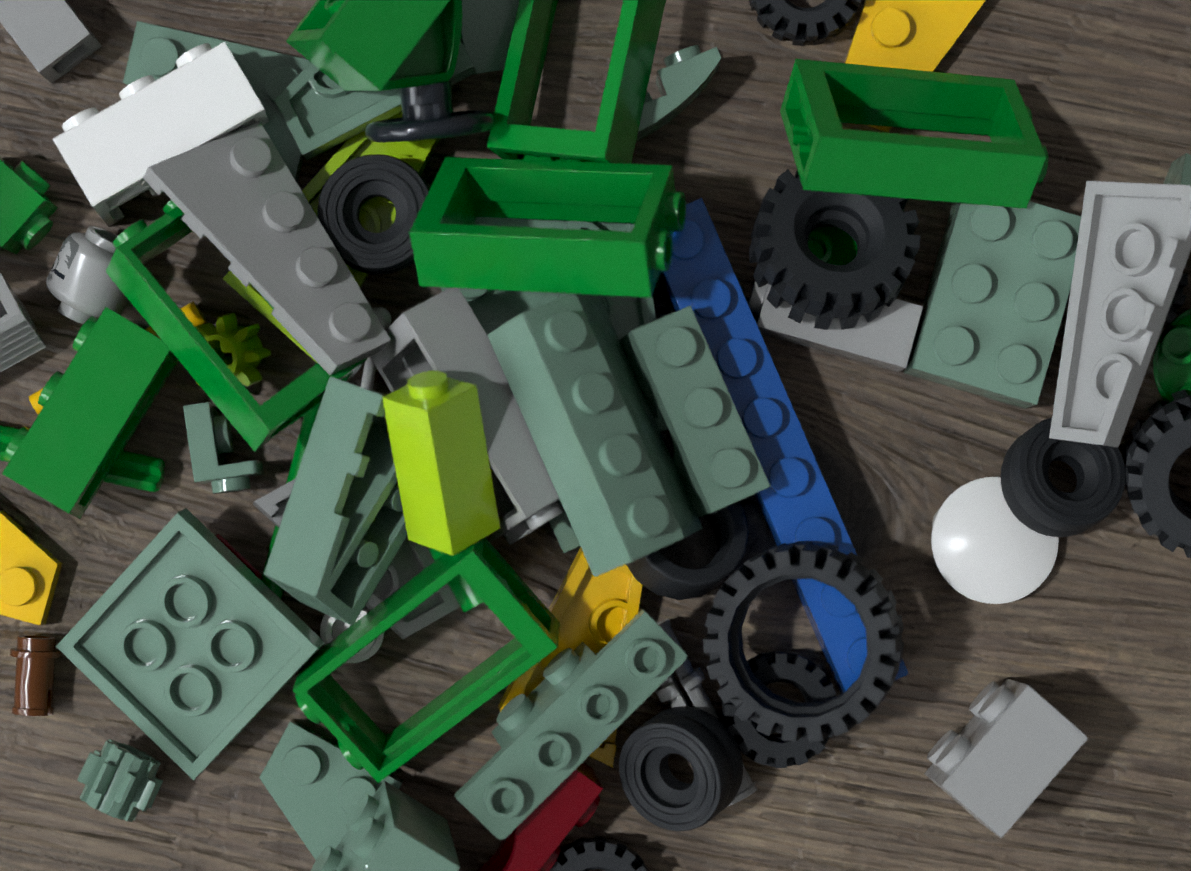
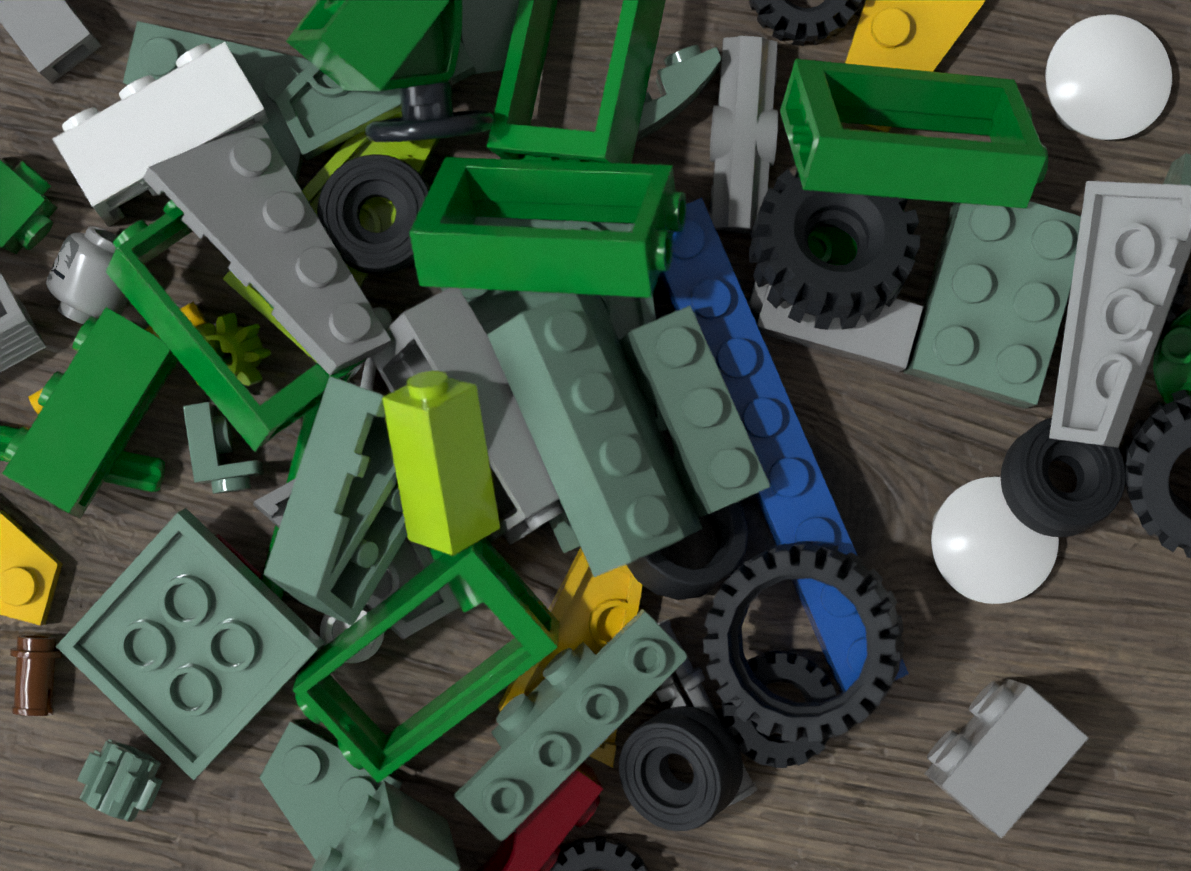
none -> light grey piece [709,36,778,234]
none -> white dish [1045,14,1172,140]

